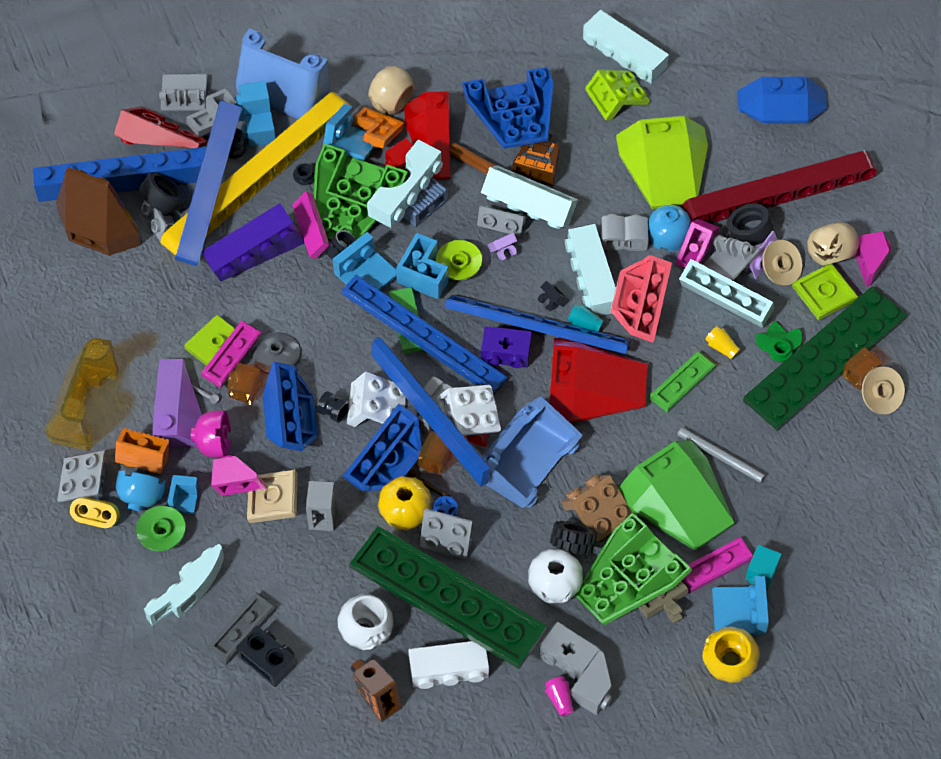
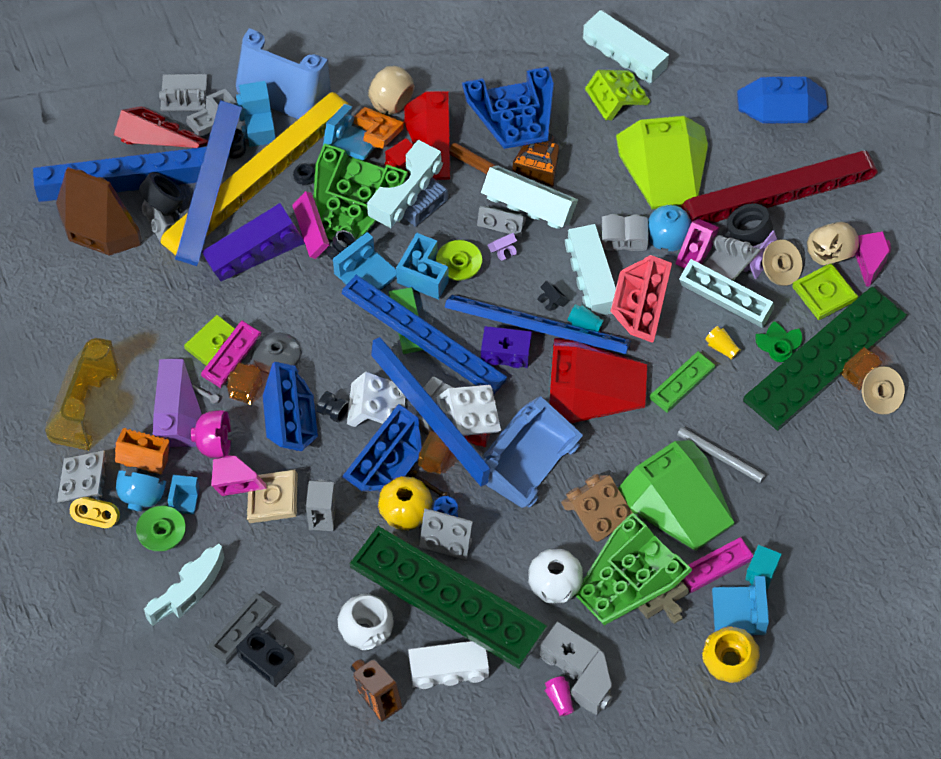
black tyre [549,521,597,554] -> none

